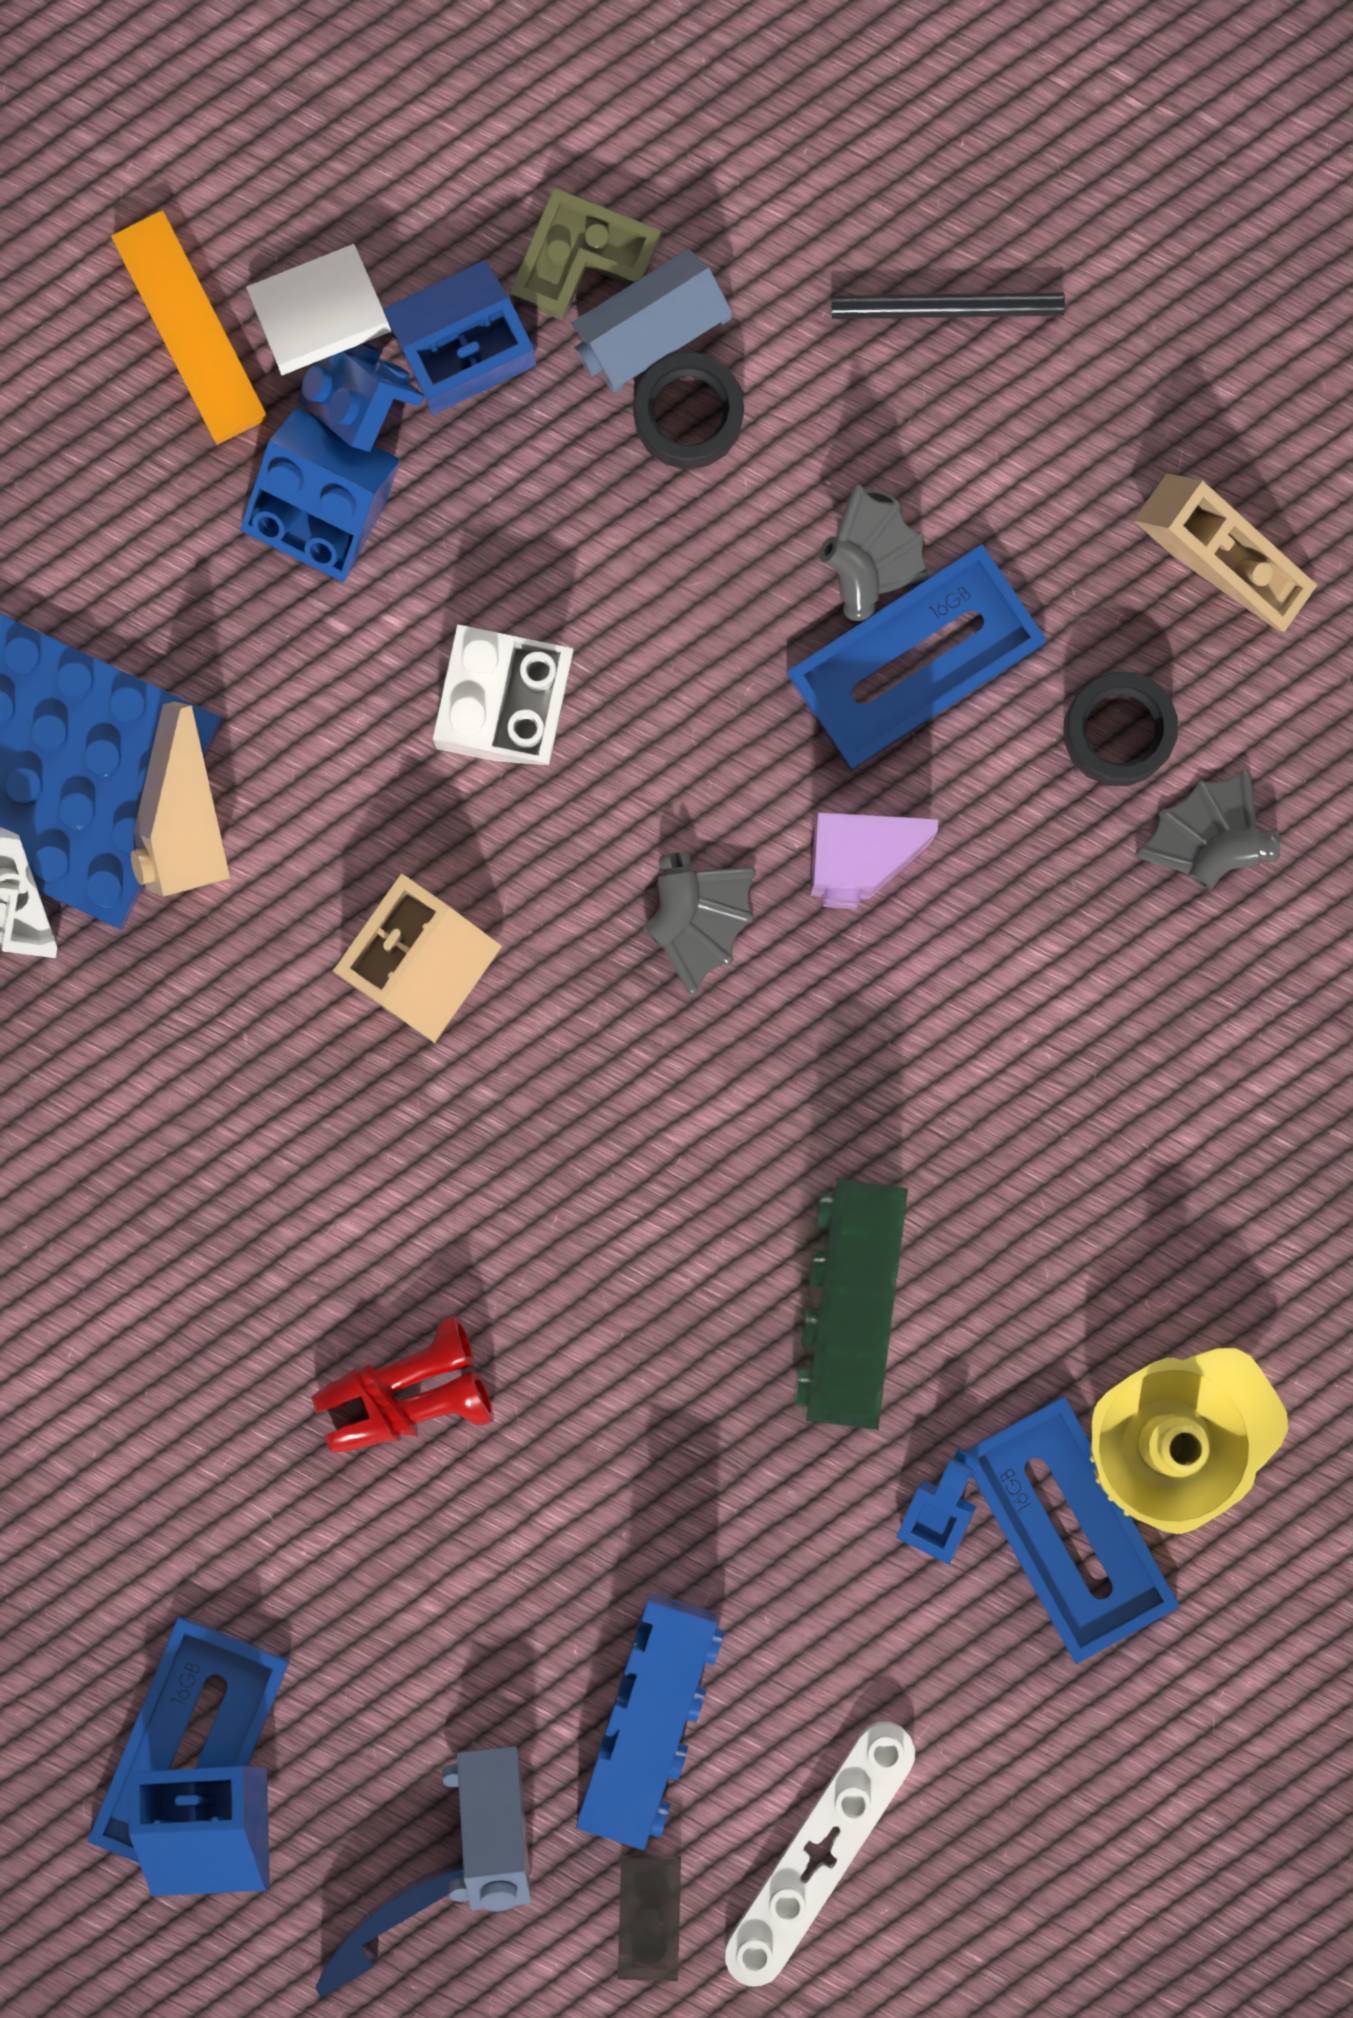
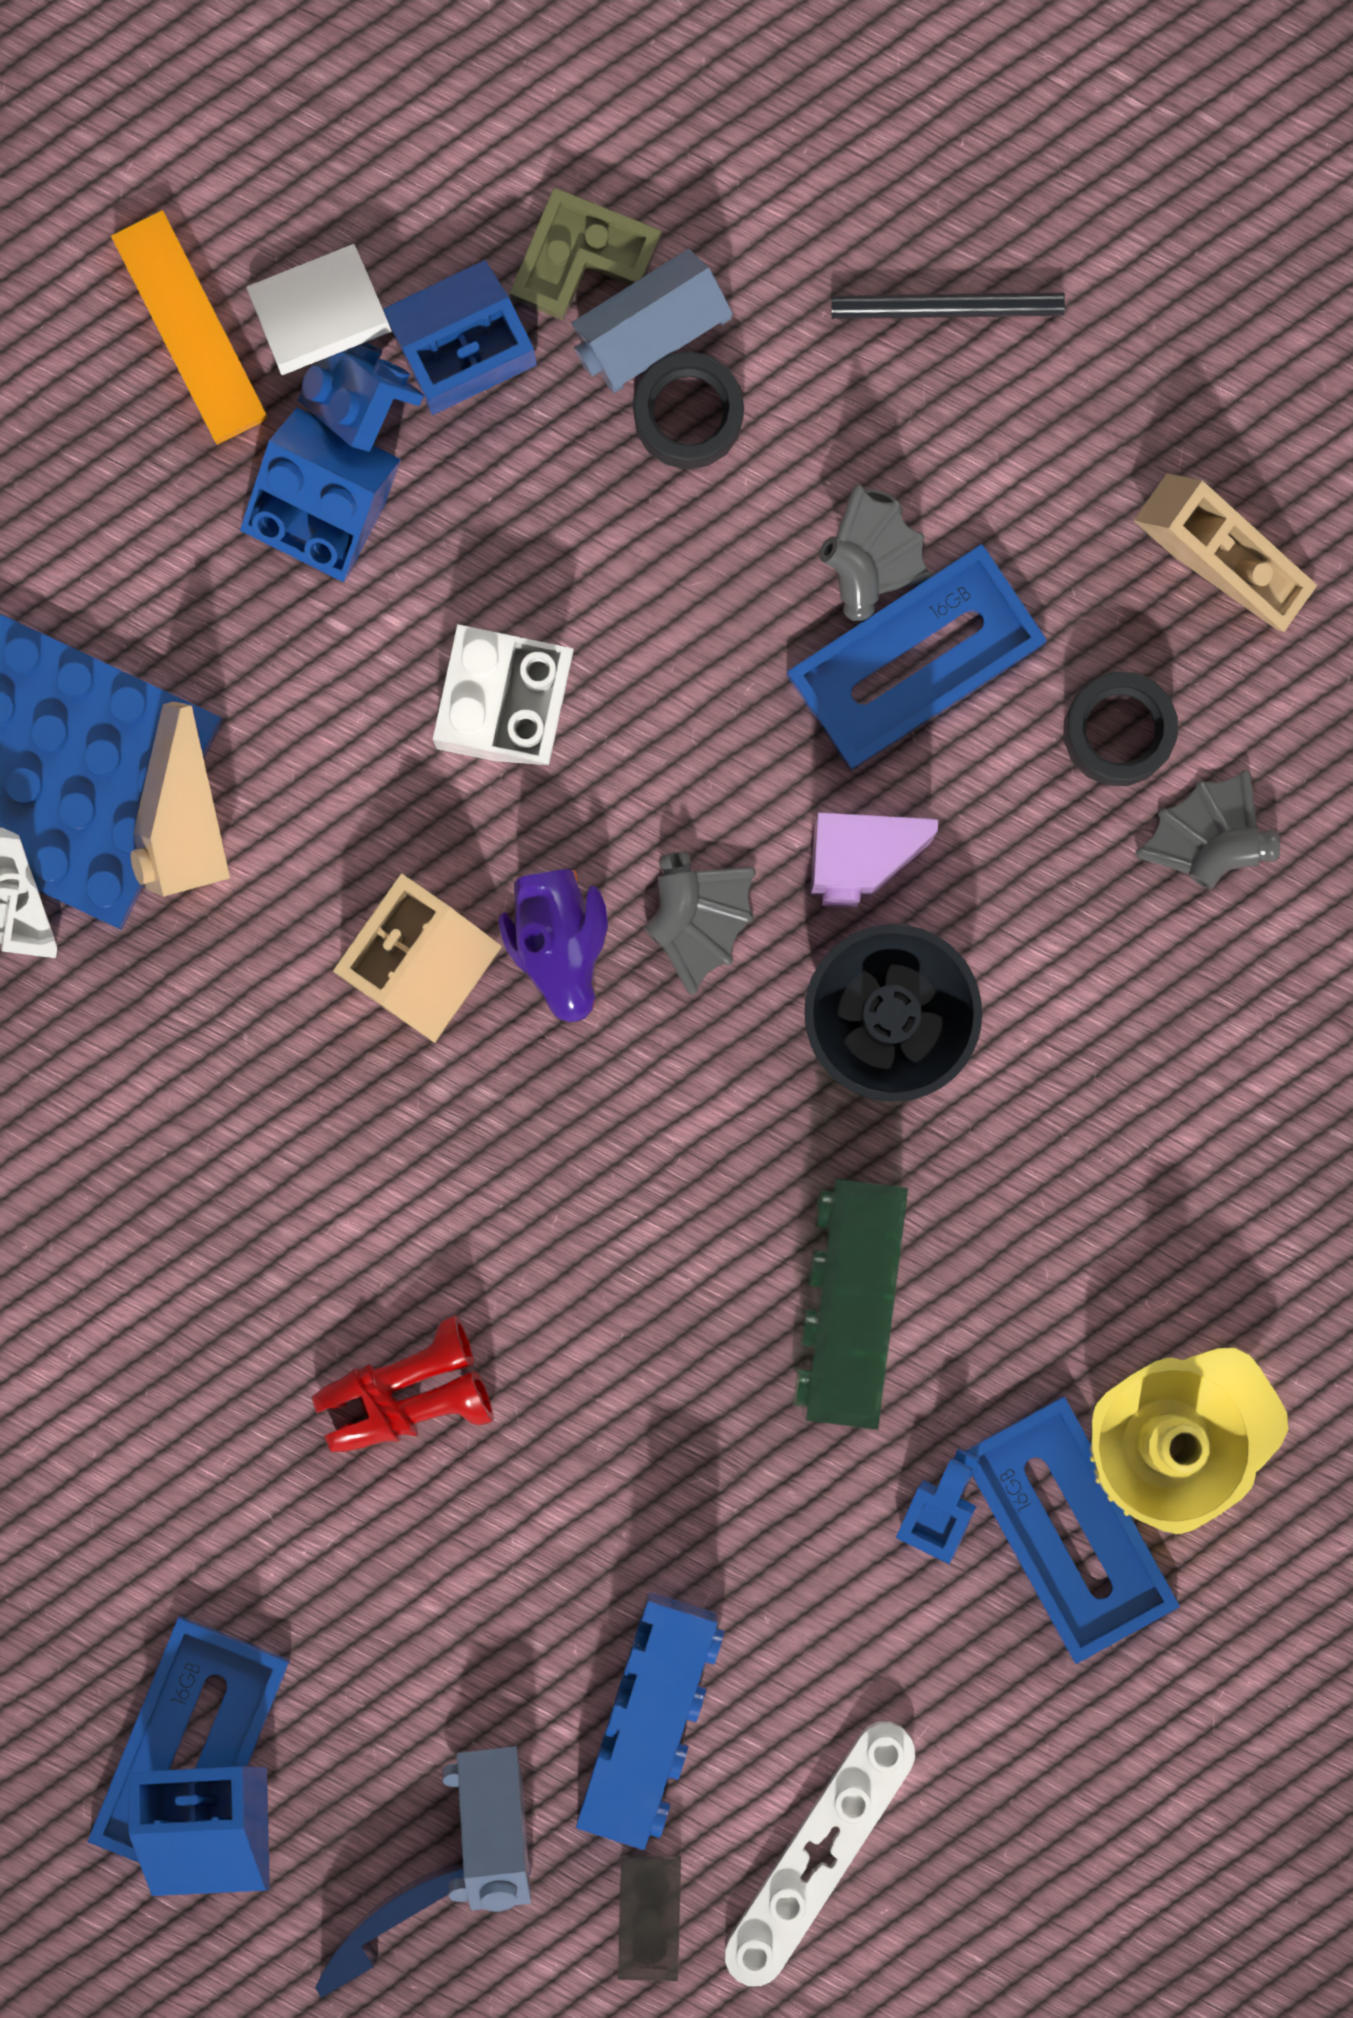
none -> dark purple animal [498,869,608,1023]
none -> black piece [804,924,982,1102]

